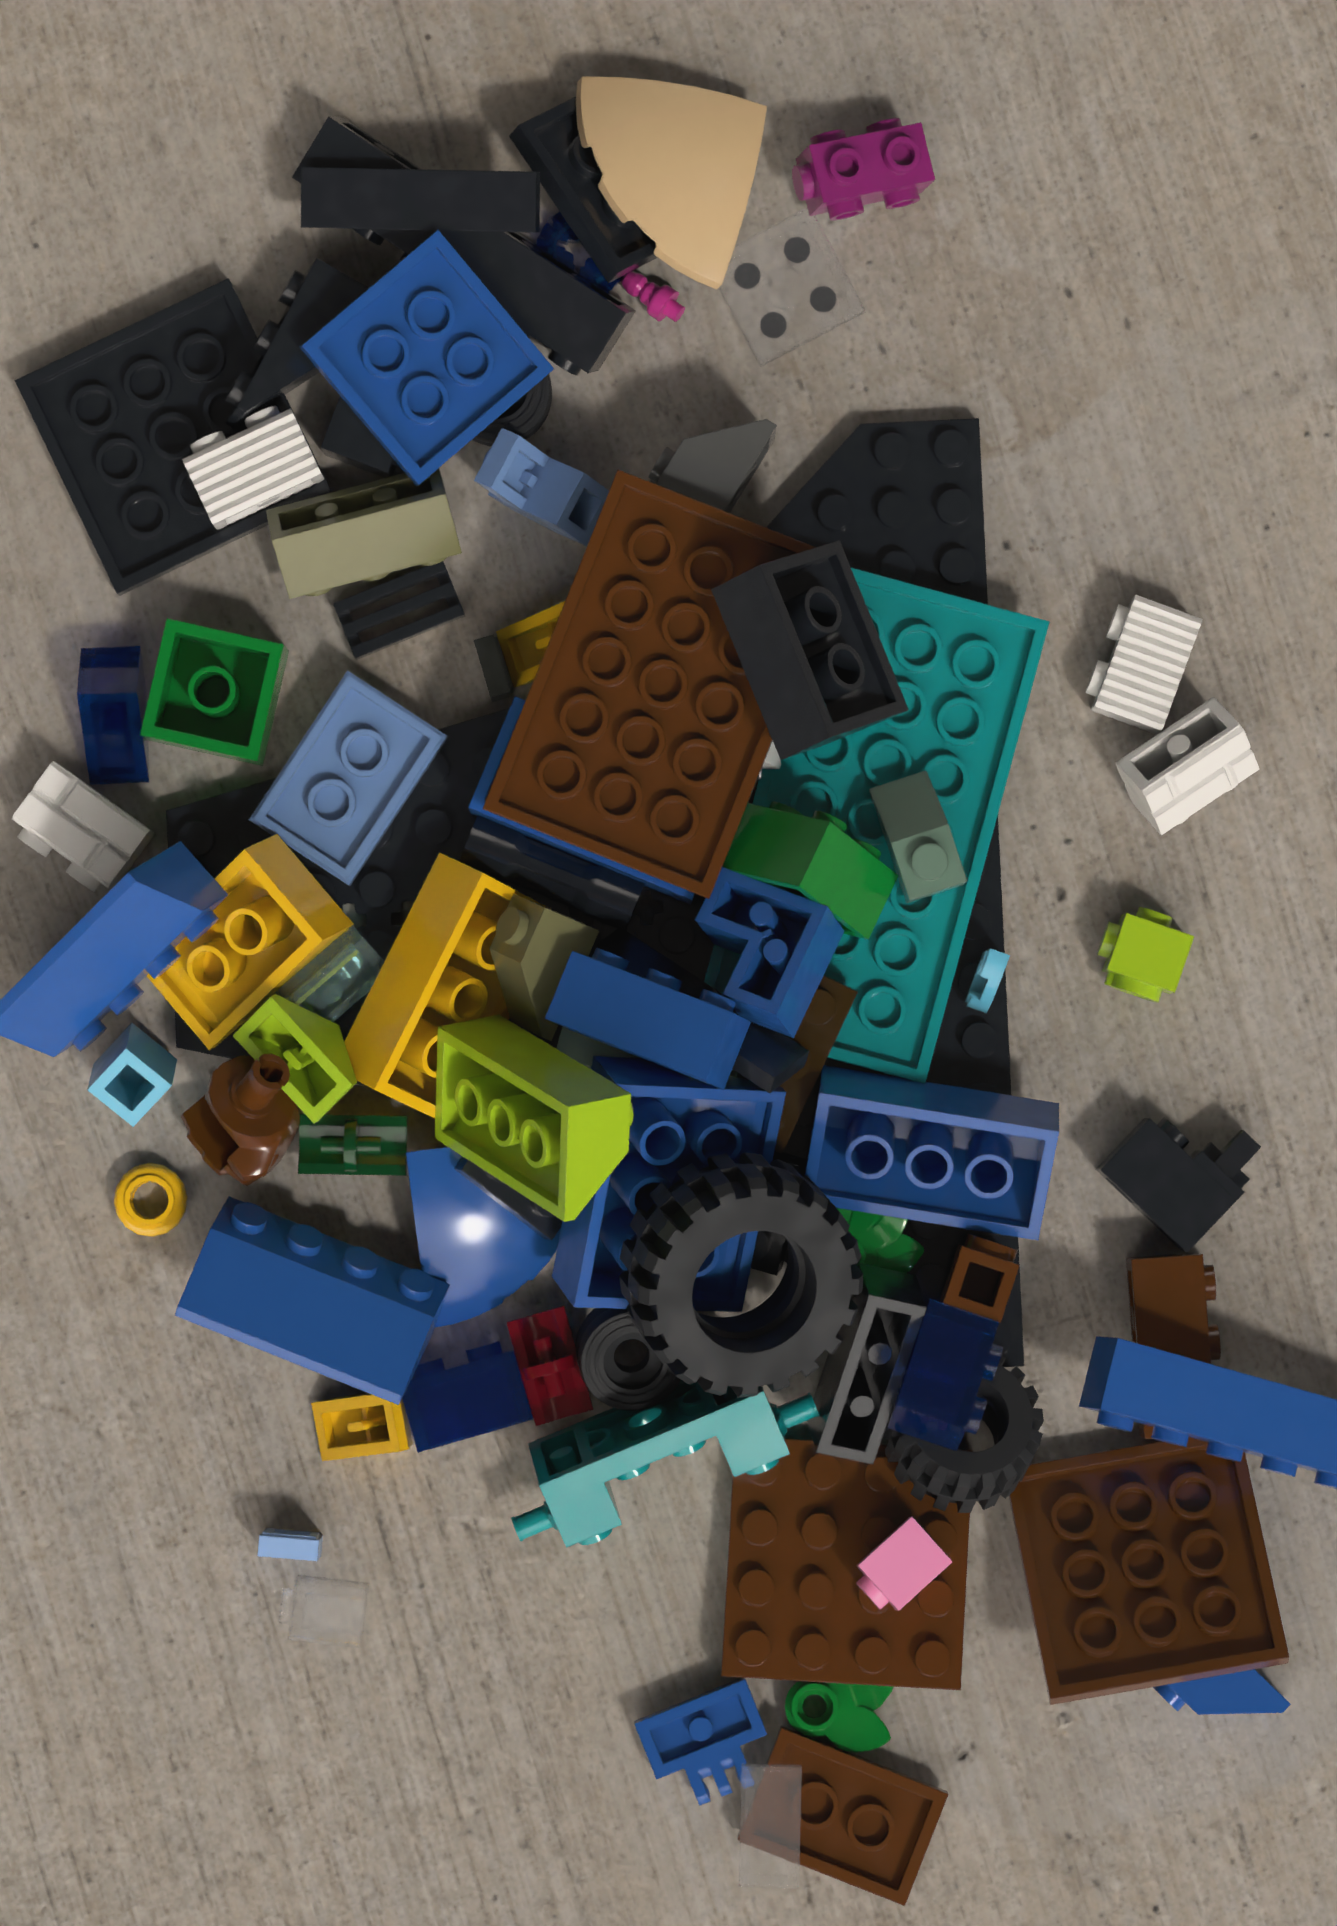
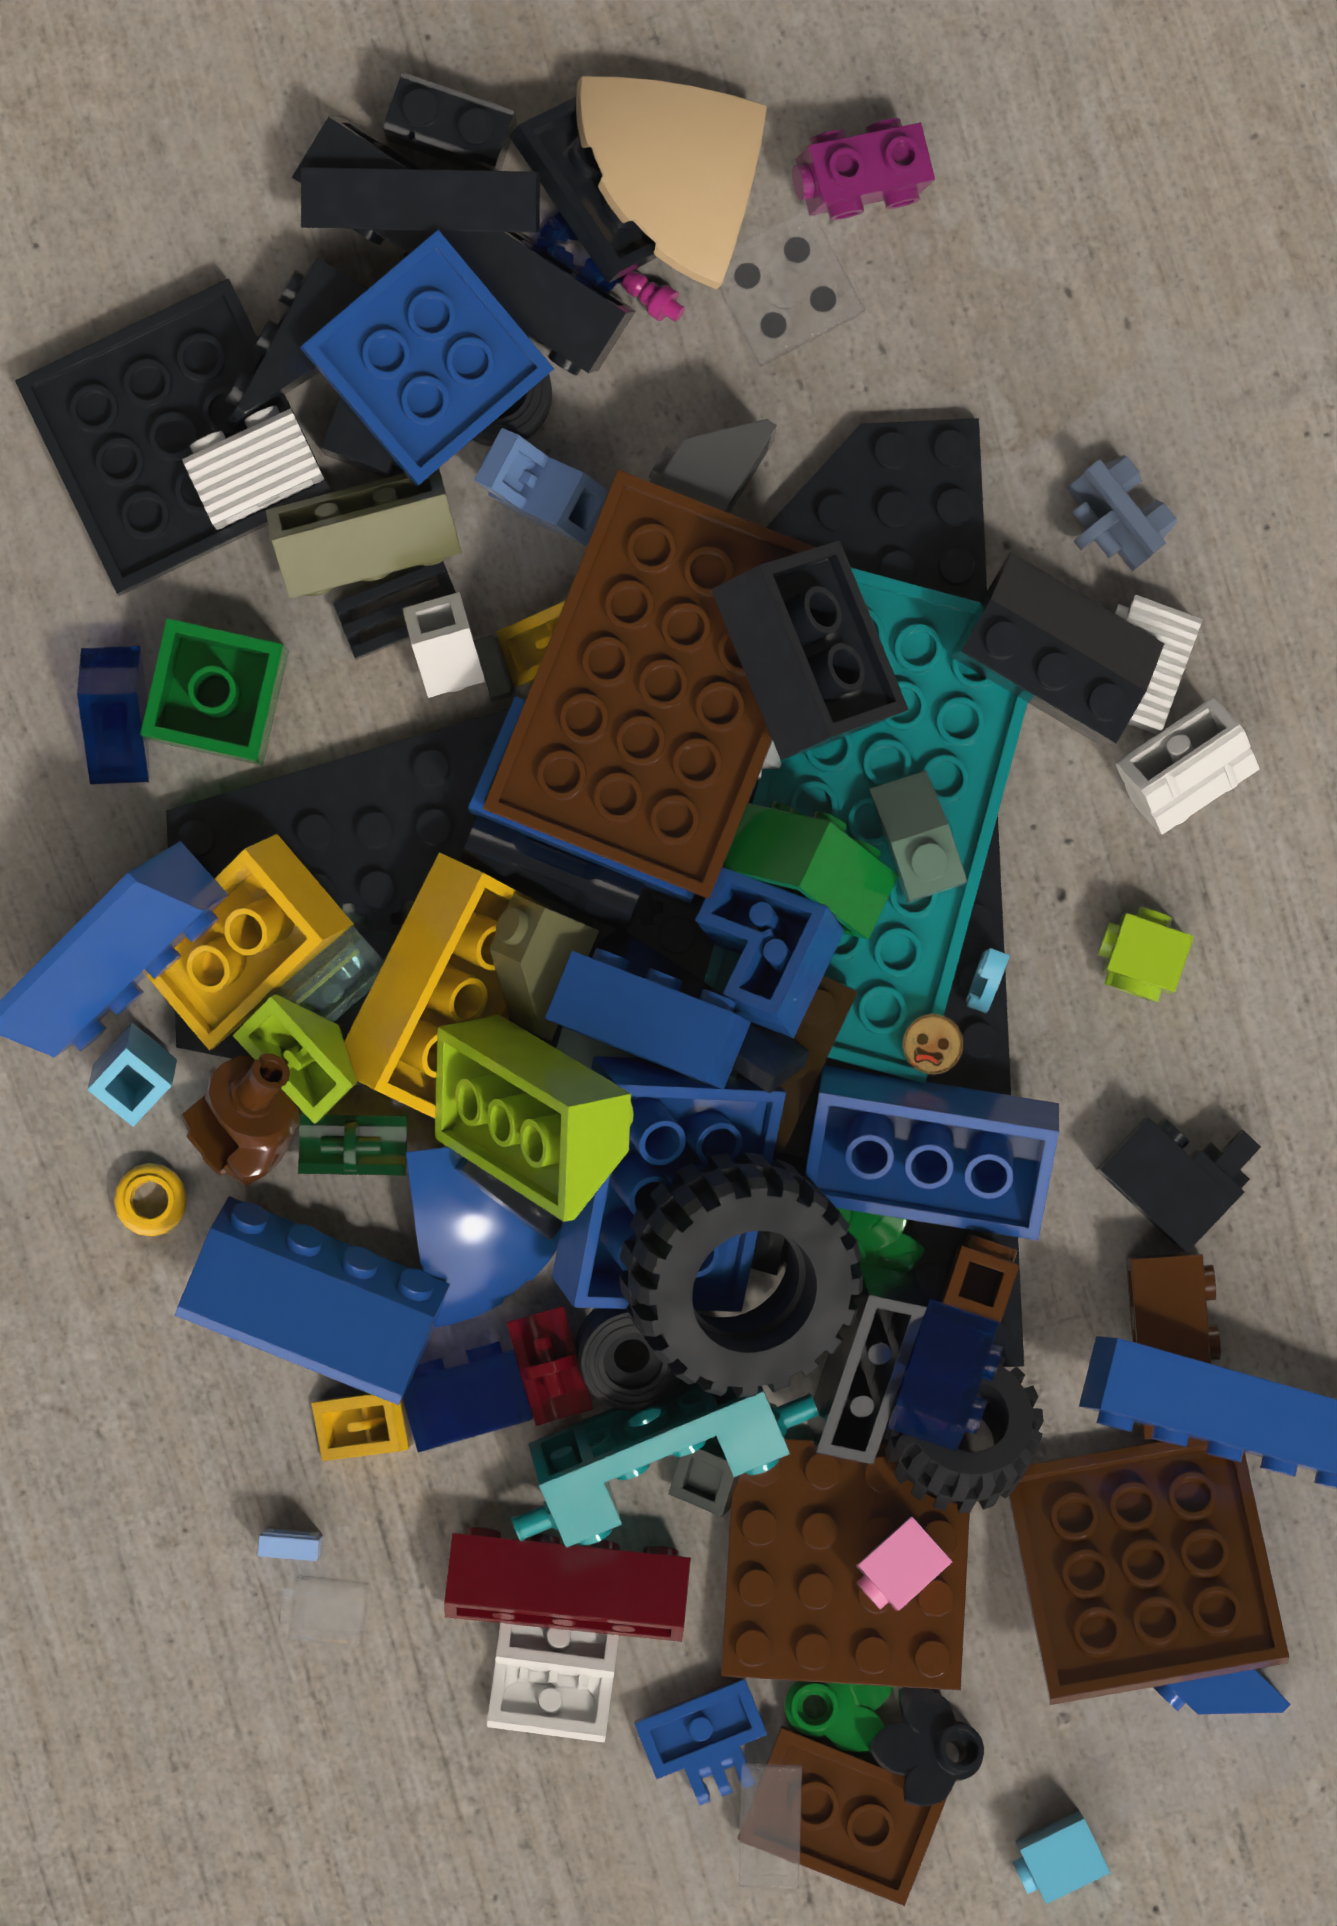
white brick [12,761,155,892] -> none
medium blue tile [249,670,448,886] -> none
none -> black brick [383,72,517,171]
none -> white brick [402,592,485,698]
none -> dark red brick [444,1527,691,1642]
none -> white slope [487,1623,619,1743]
none -> pearl dark grey plate [668,1441,740,1517]
none -> black plate [869,1687,984,1806]
none -> clear orange tile [902,1014,963,1075]
none -> black slope [950,552,1165,747]
none -> medium azure brick [1012,1810,1111,1904]
none -> sand blue hips [1067,455,1177,571]

